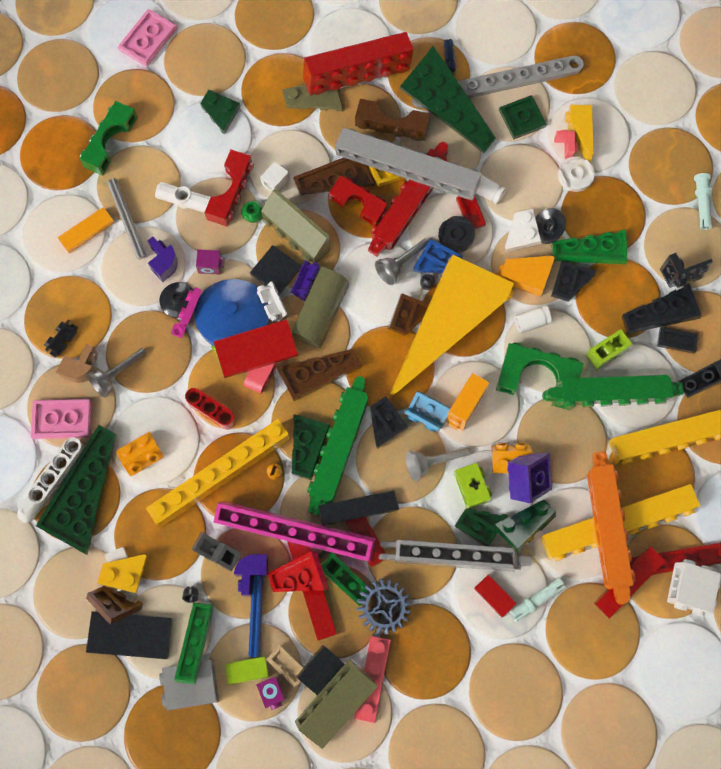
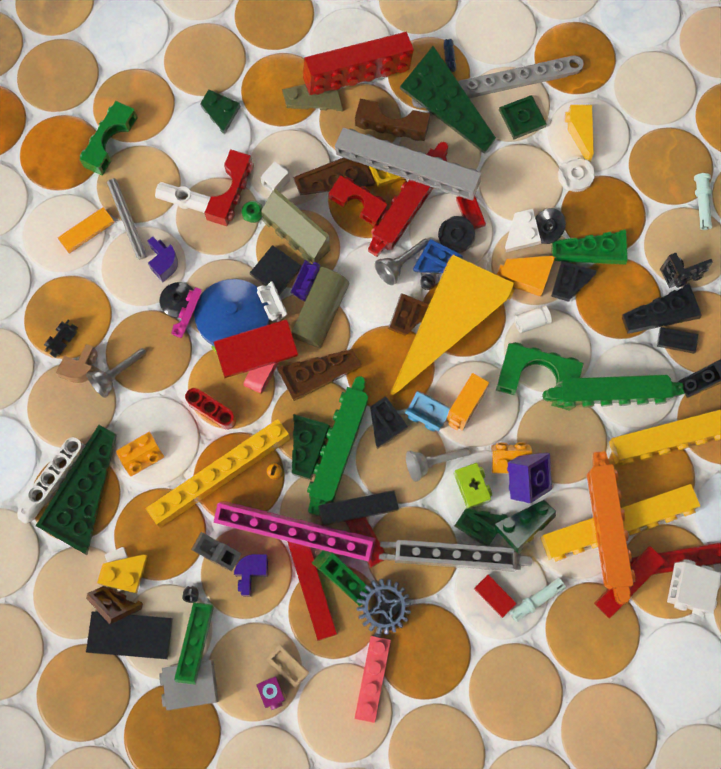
bright pink tile [31,399,92,439] -> none
bright pink tile [118,9,177,67] -> none
magenta brick [196,249,225,275] -> none
lime tile [225,656,269,685] -> none
blue axle [248,576,263,657] -> none
red wing [267,551,329,592] -> none
olive brick [295,659,378,749] -> none
black tile [296,645,345,695] -> none
white piece [476,175,506,204] -> none
coral bracket [554,130,578,159] -> none
lime brick [586,329,632,371] -> none

